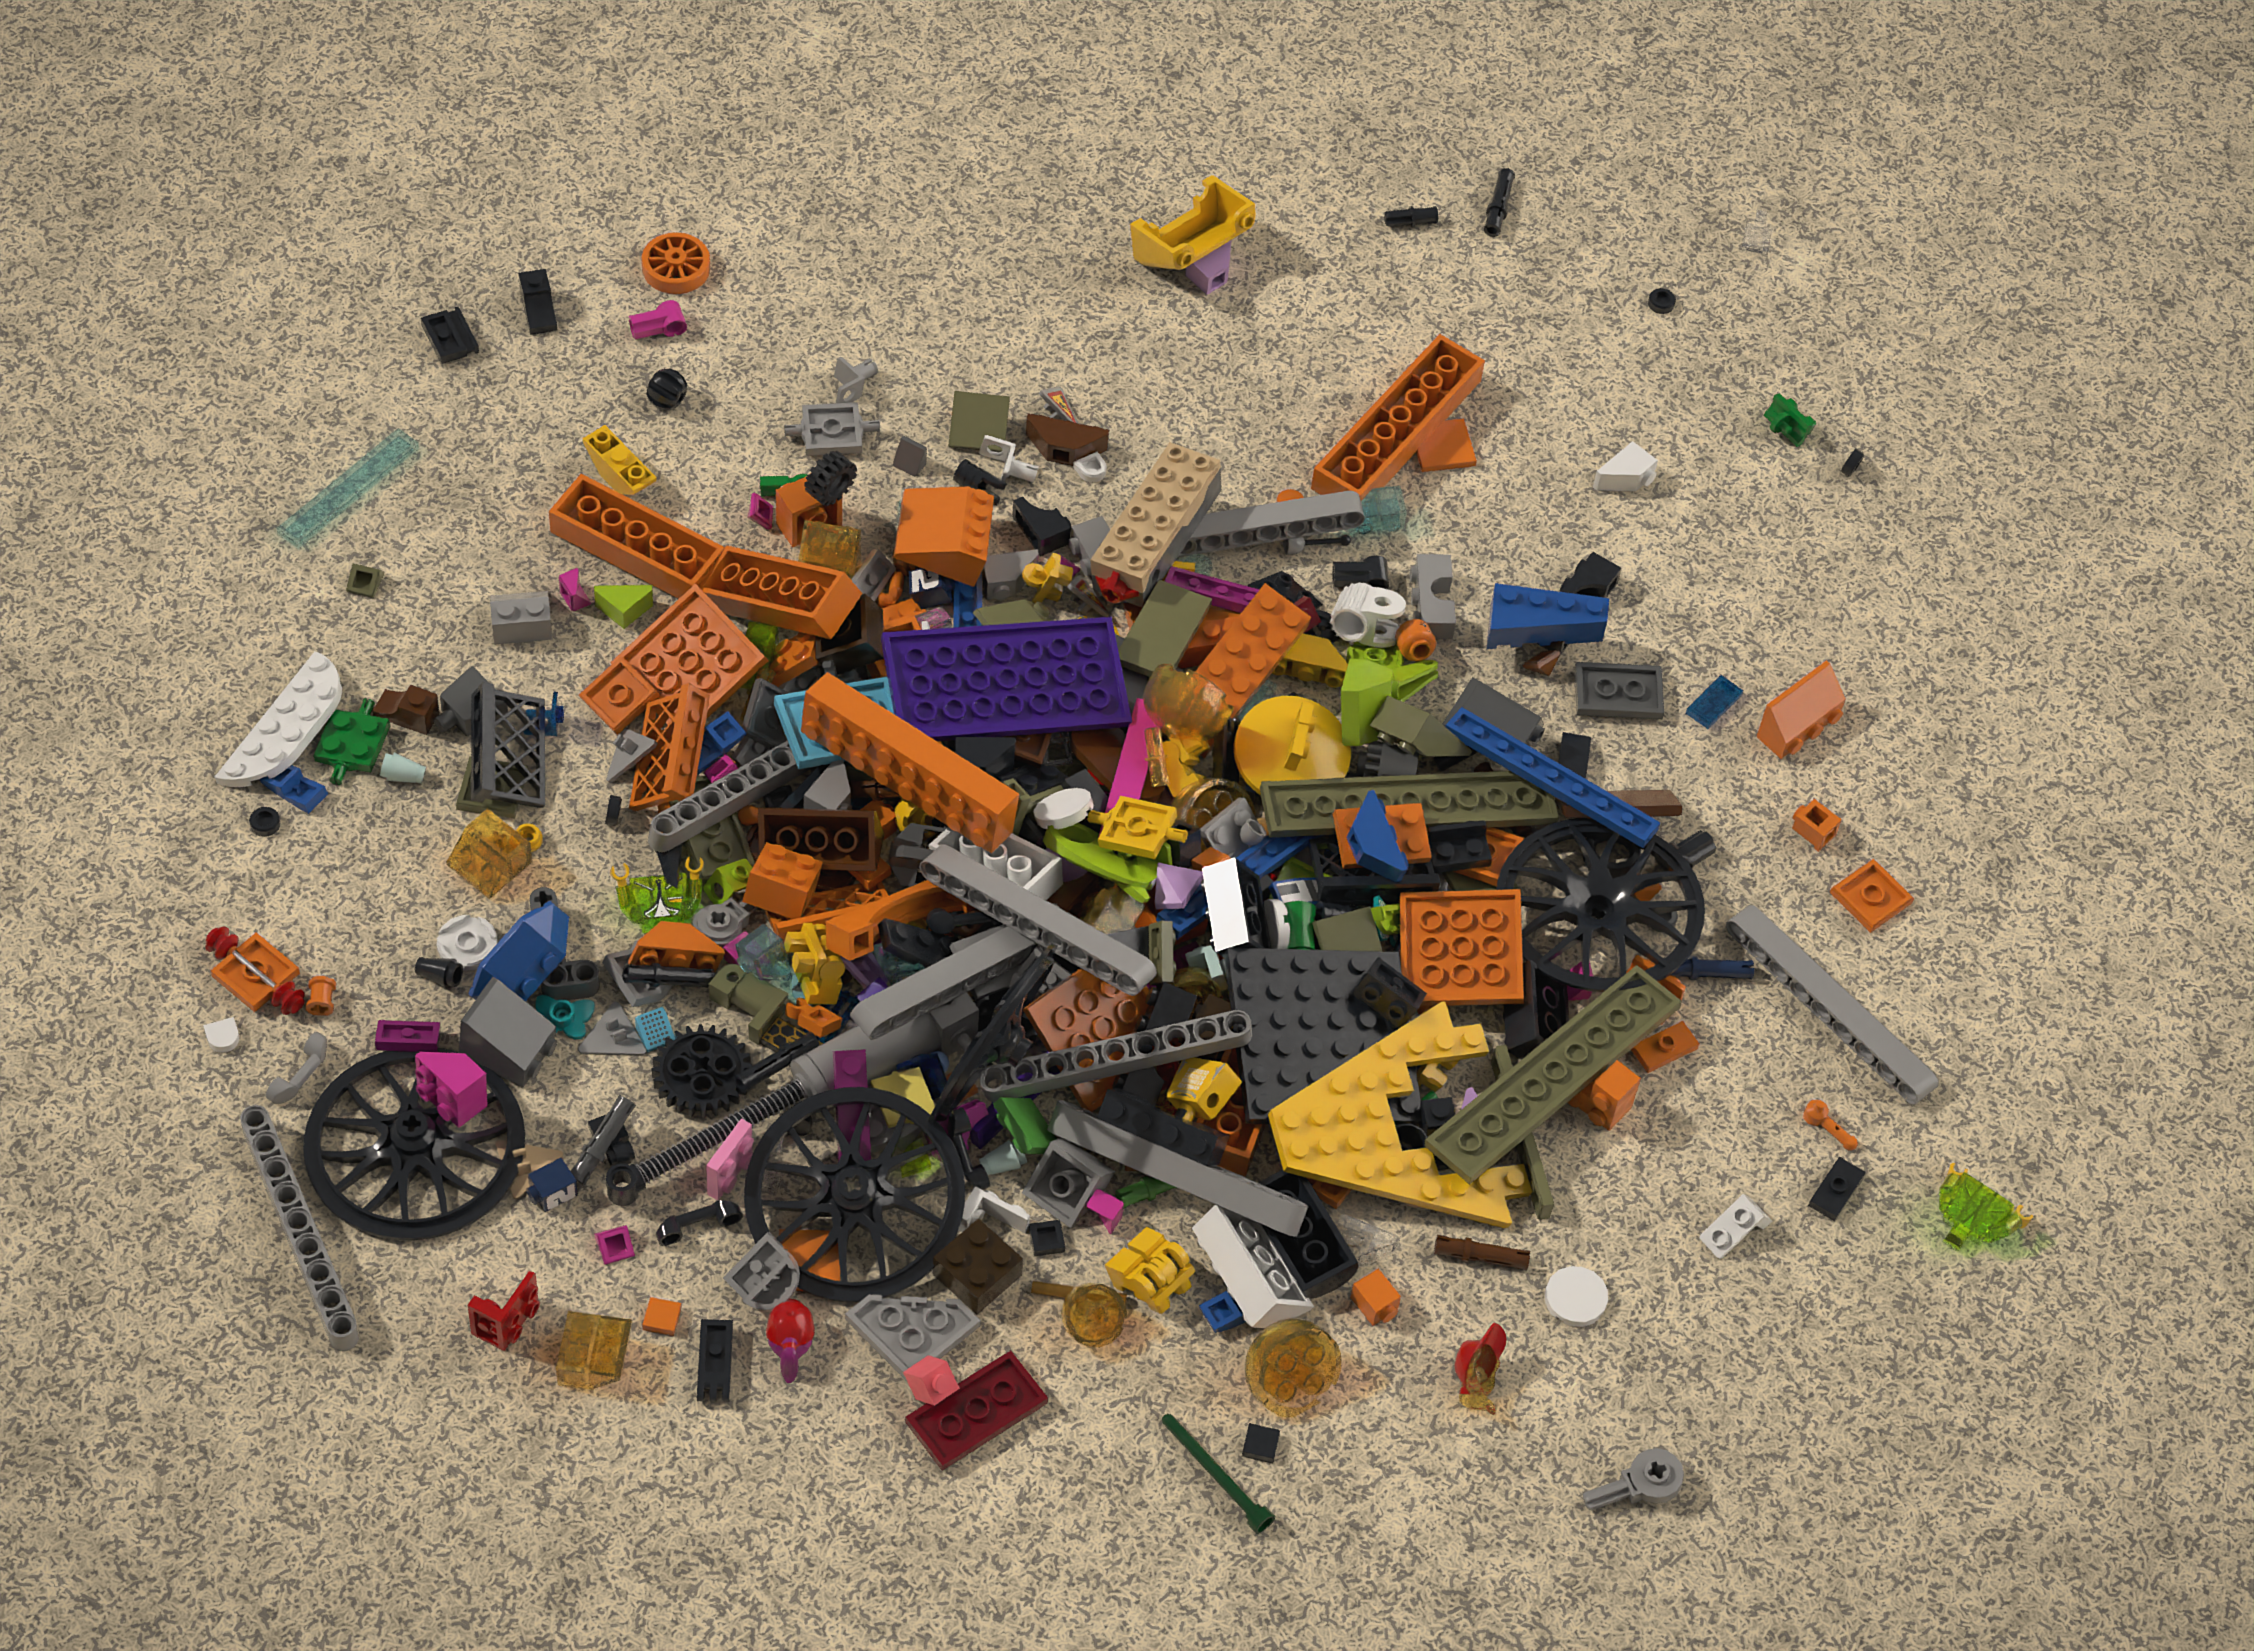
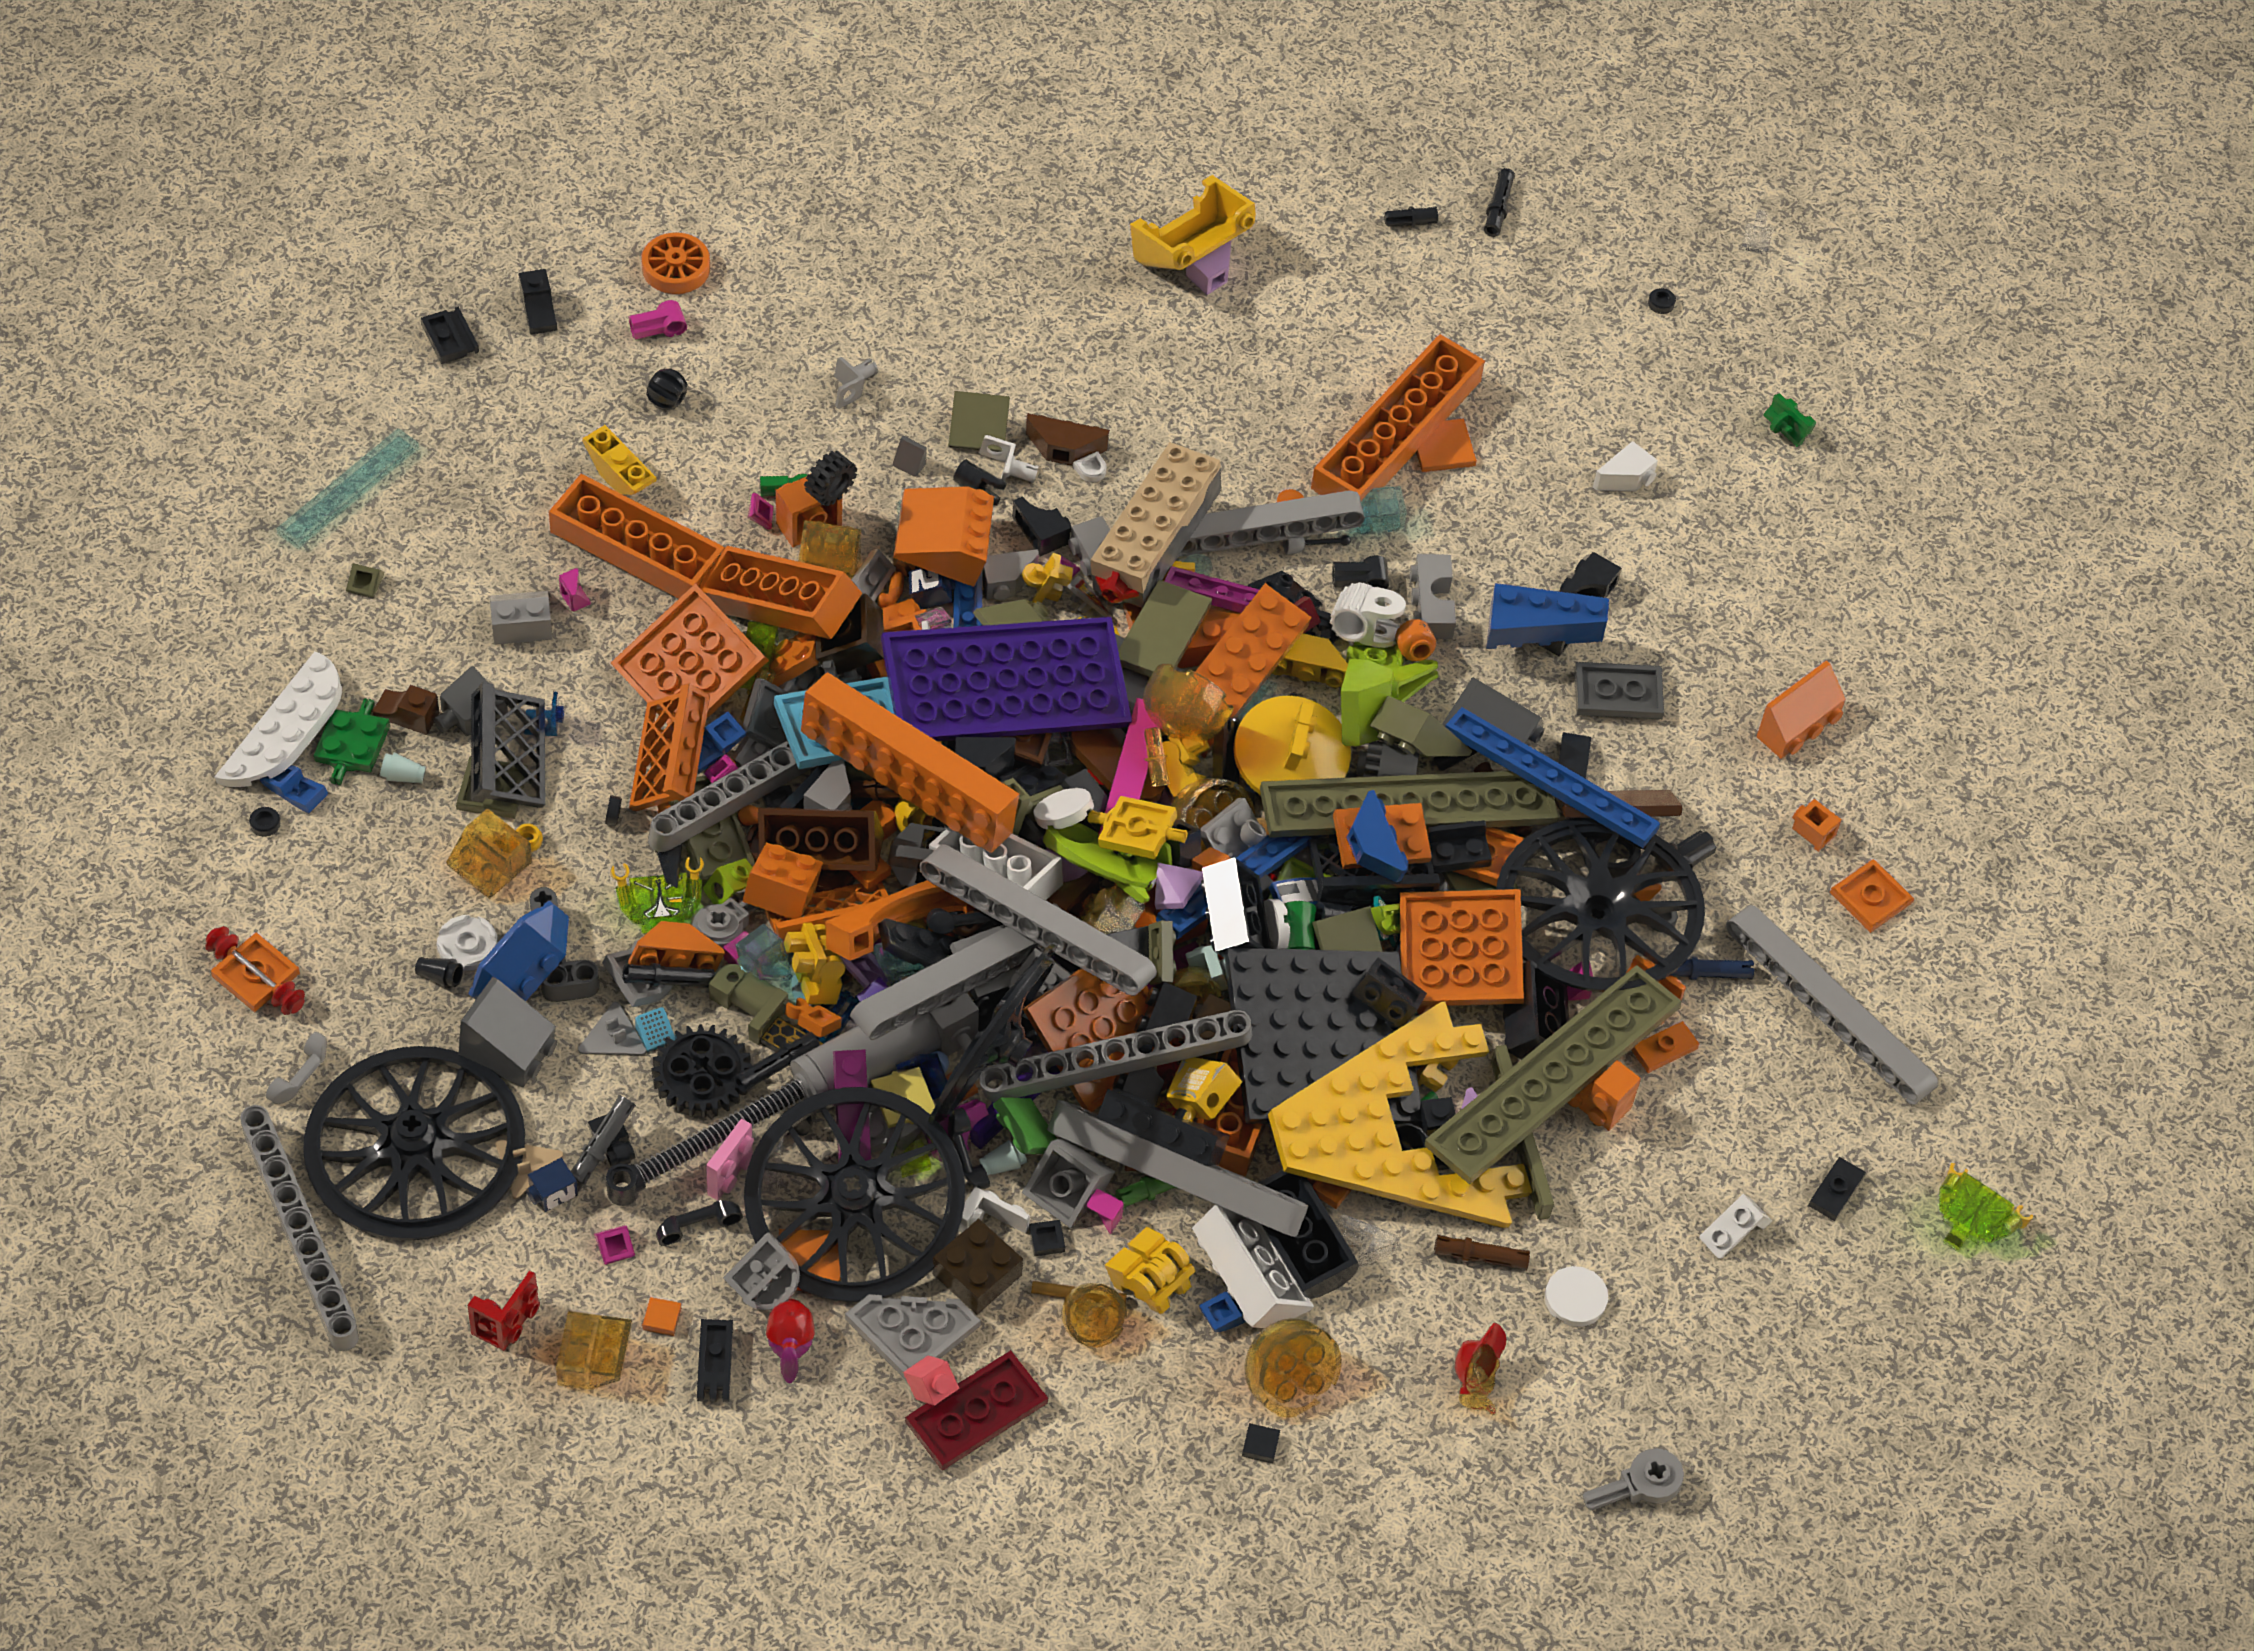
white tile [203,1017,239,1053] -> none
orange bush [306,976,337,1016] -> none
magenta plate [375,1020,441,1052] -> none
dark pink slope [415,1052,487,1128] -> none
teal animal [536,995,595,1040] -> none
orange tile [579,656,660,735] -> none
lime slope [594,585,653,629] -> none
light grey piece [606,728,658,783] -> none
light grey plate [784,402,880,456] -> none
light grey piece [1039,386,1078,423] -> none
dark green piece [1162,1414,1275,1534] -> none
orange brick [1350,1268,1401,1326] -> none
dark orange slope [1522,650,1560,676] -> none
tile [1685,675,1744,729] -> none
orange piece [1803,1099,1858,1151] -> none
black tile [1841,448,1865,477] -> none

